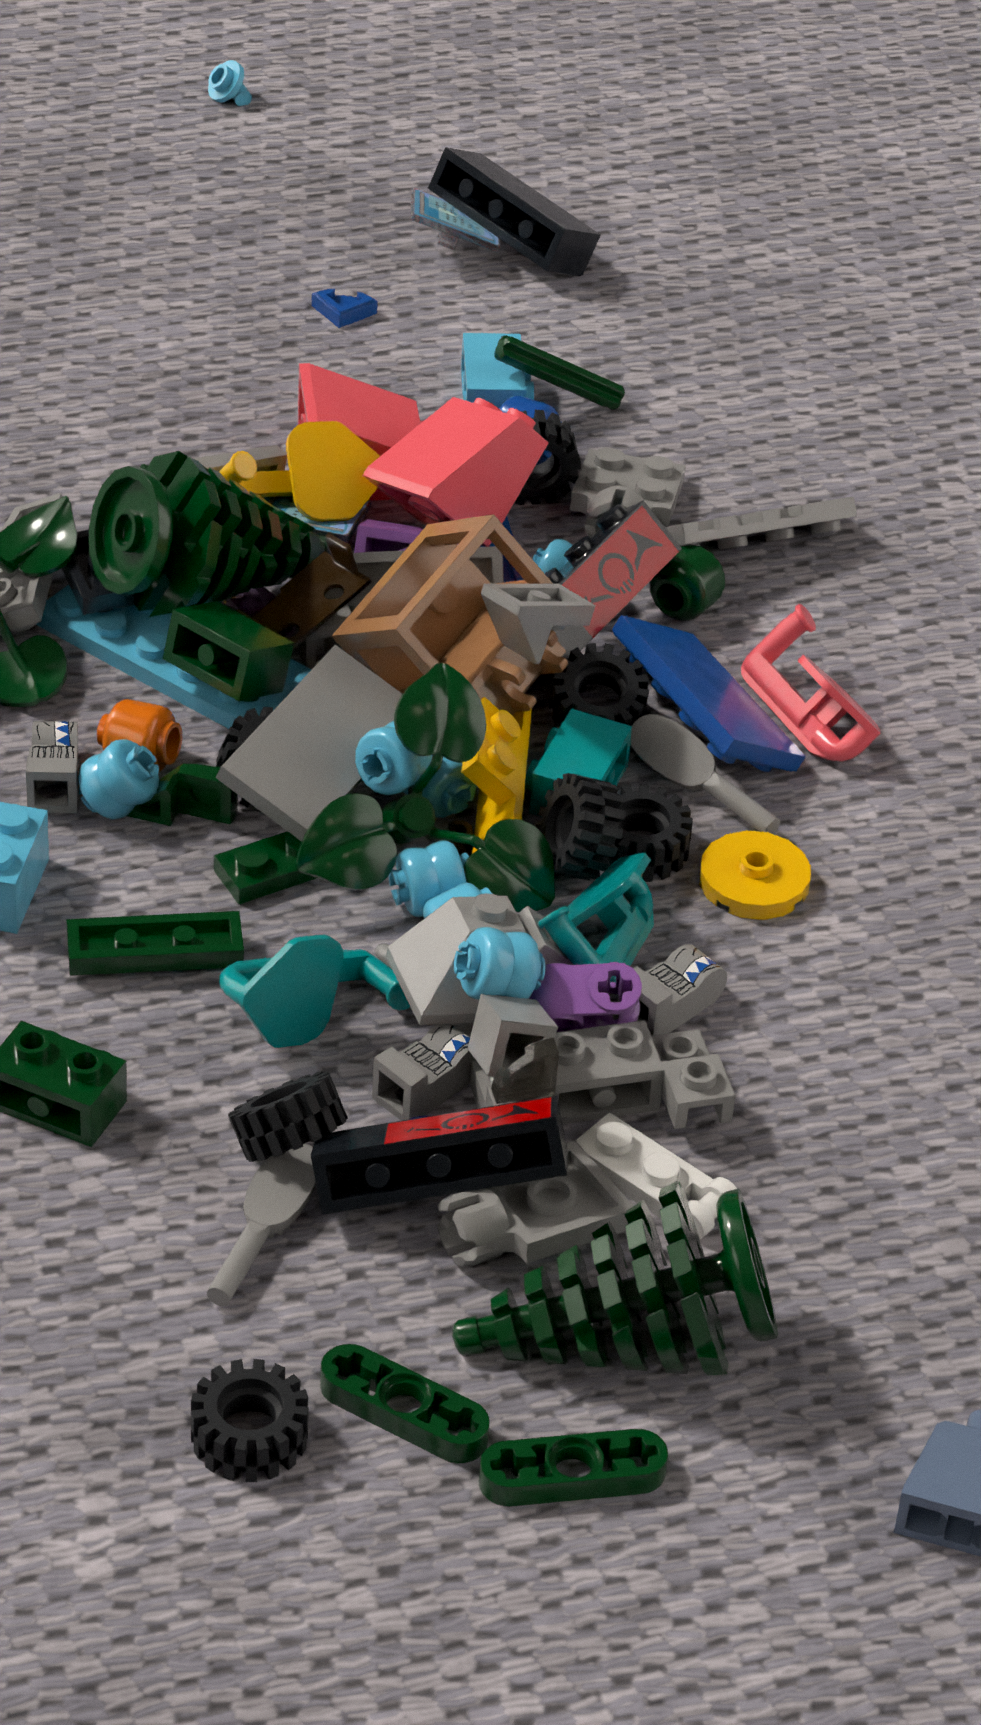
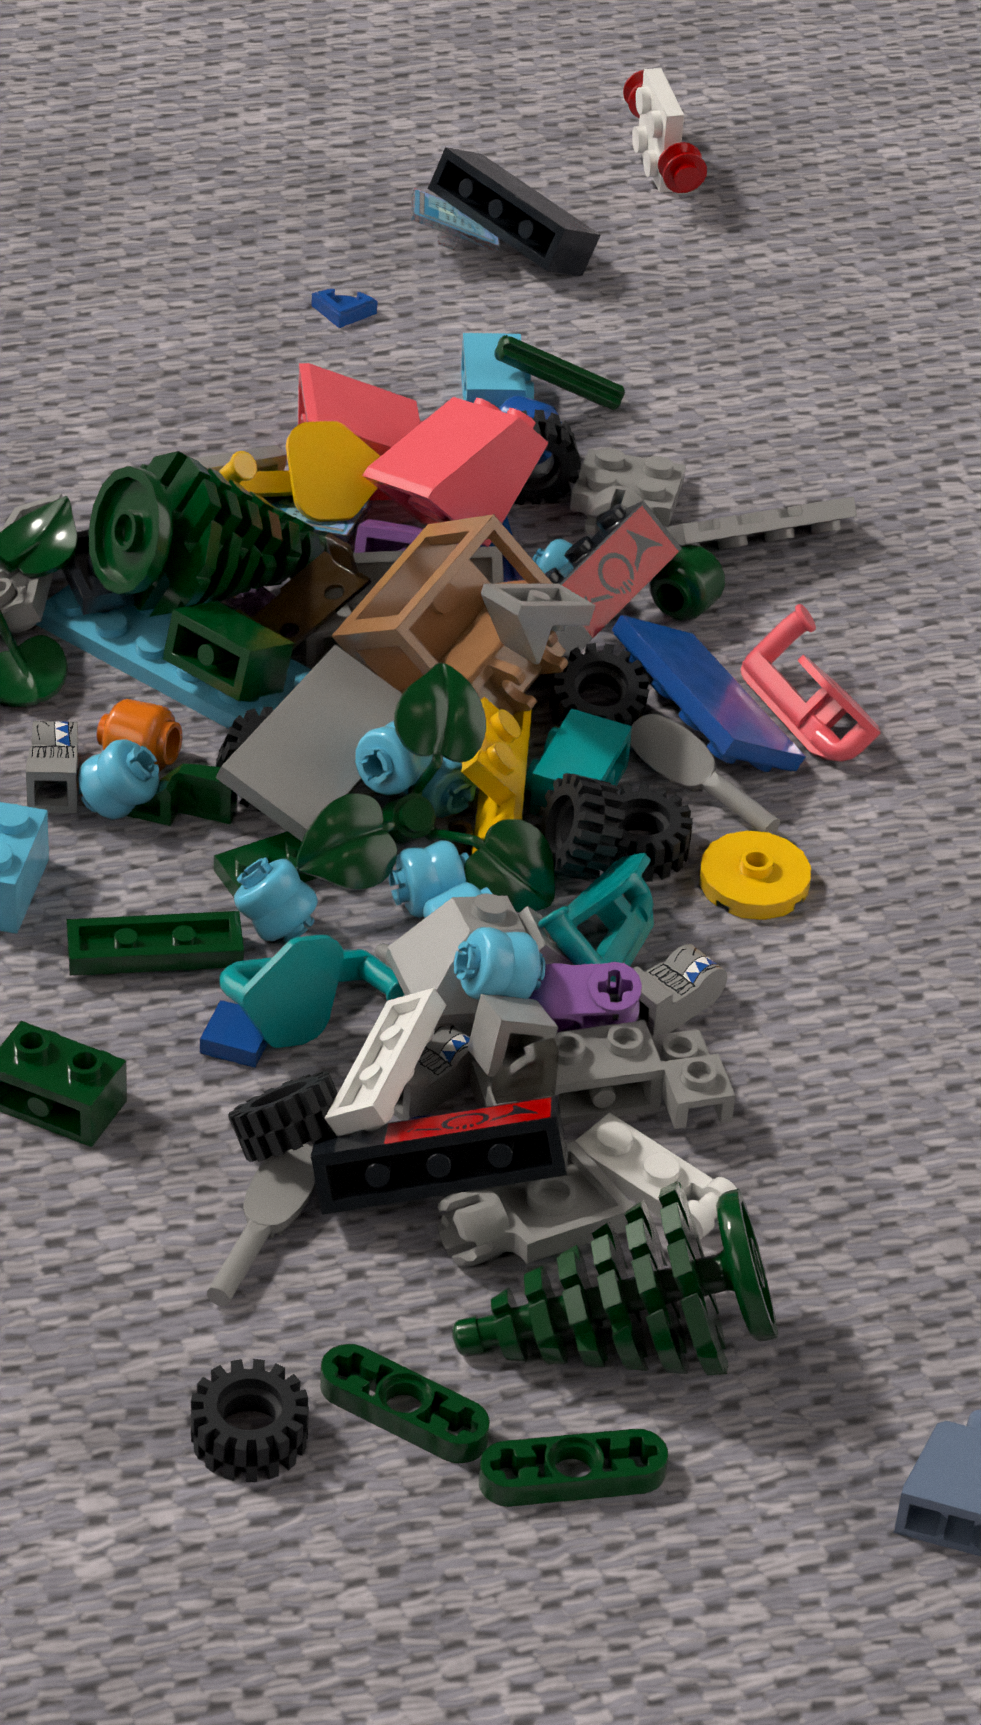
medium azure plate [208,60,252,106] -> none
none -> blue tile [200,1000,268,1068]
none -> medium azure piece [234,857,318,942]
none -> white plate [325,988,447,1136]
none -> white plate [623,68,707,193]

